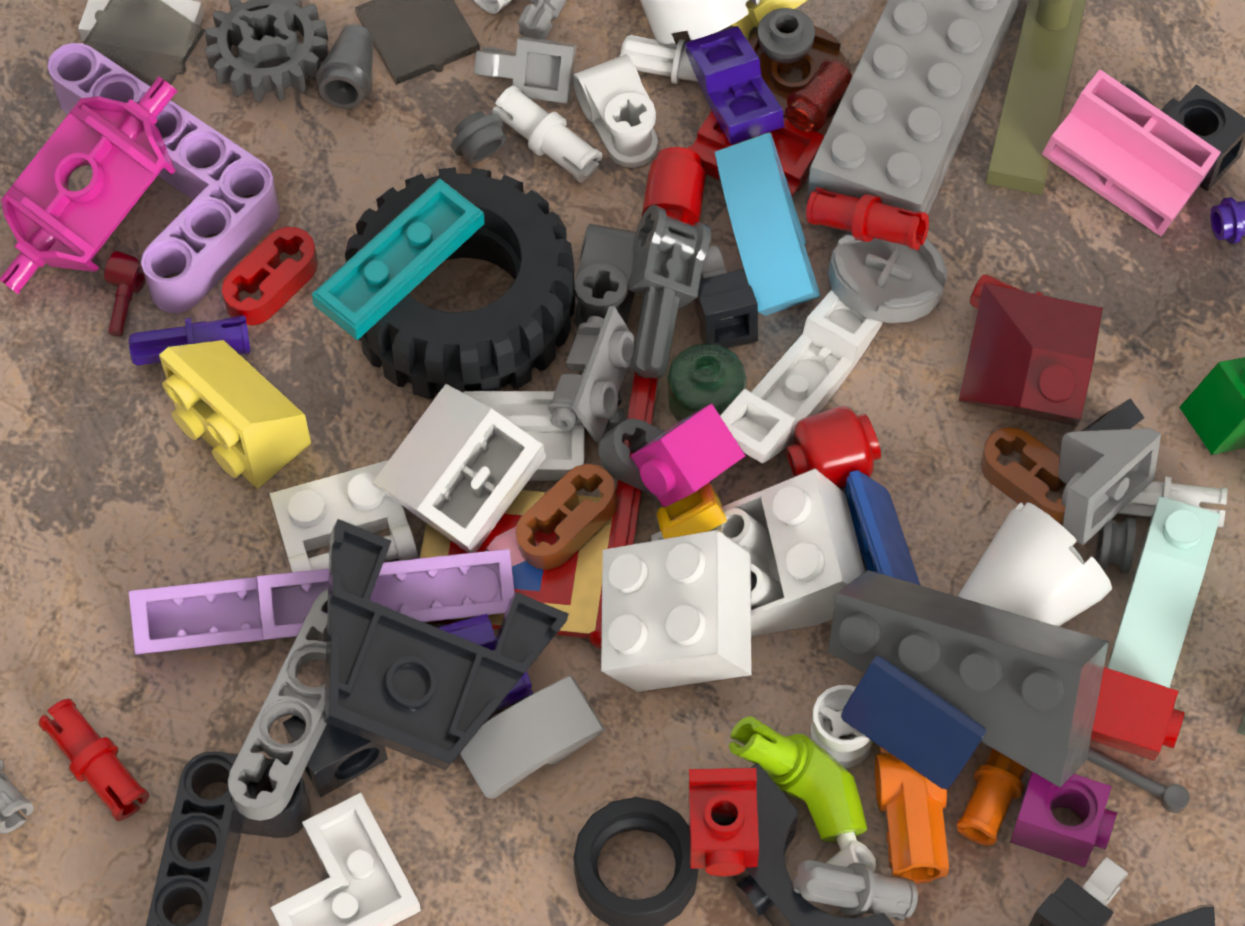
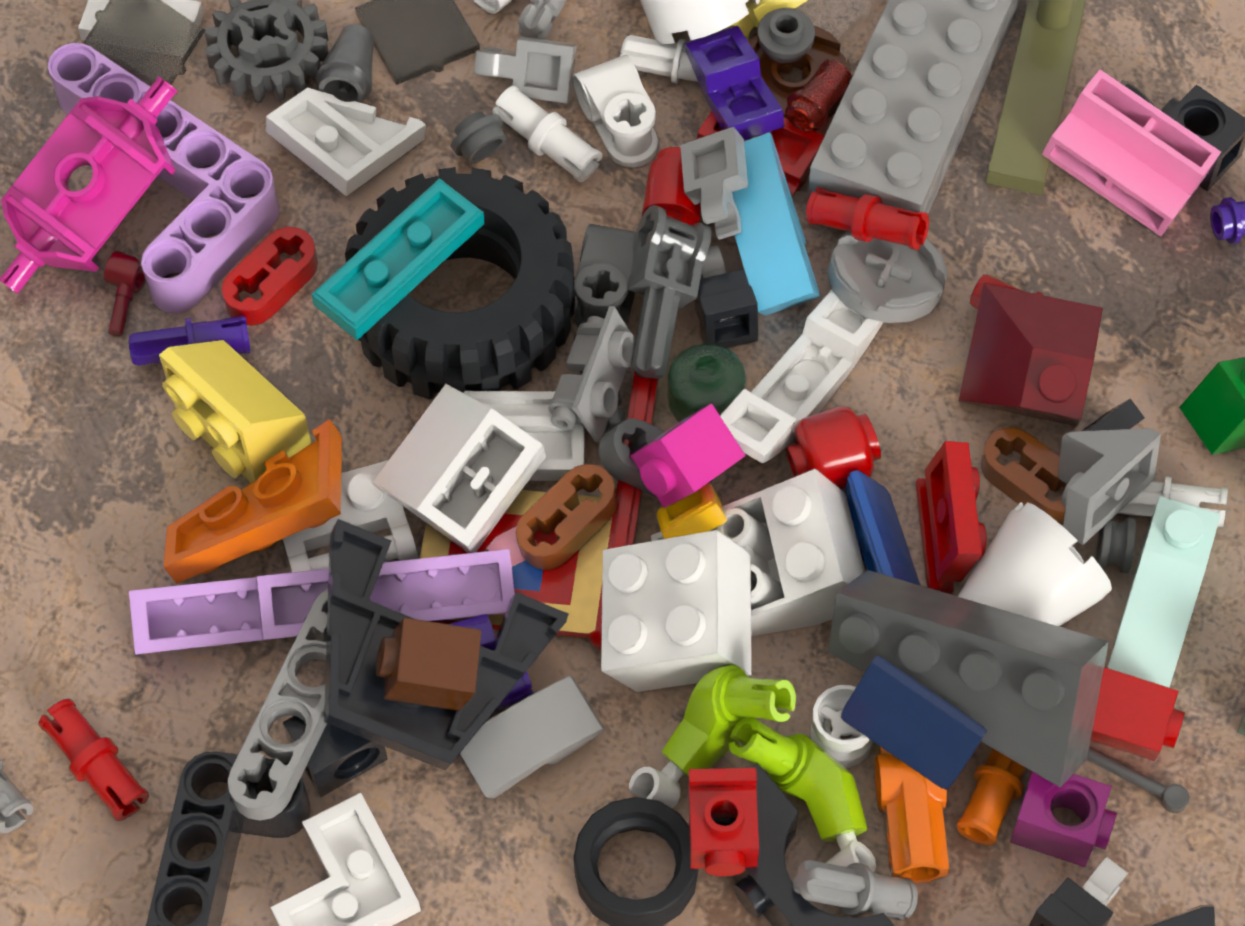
none -> orange wing [163,419,342,584]
none -> white wing [266,88,426,196]
none -> reddish brown brick [376,617,481,711]
none -> lime arm [629,664,796,808]
none -> light grey plate [680,127,748,240]
none -> red plate [915,441,987,594]

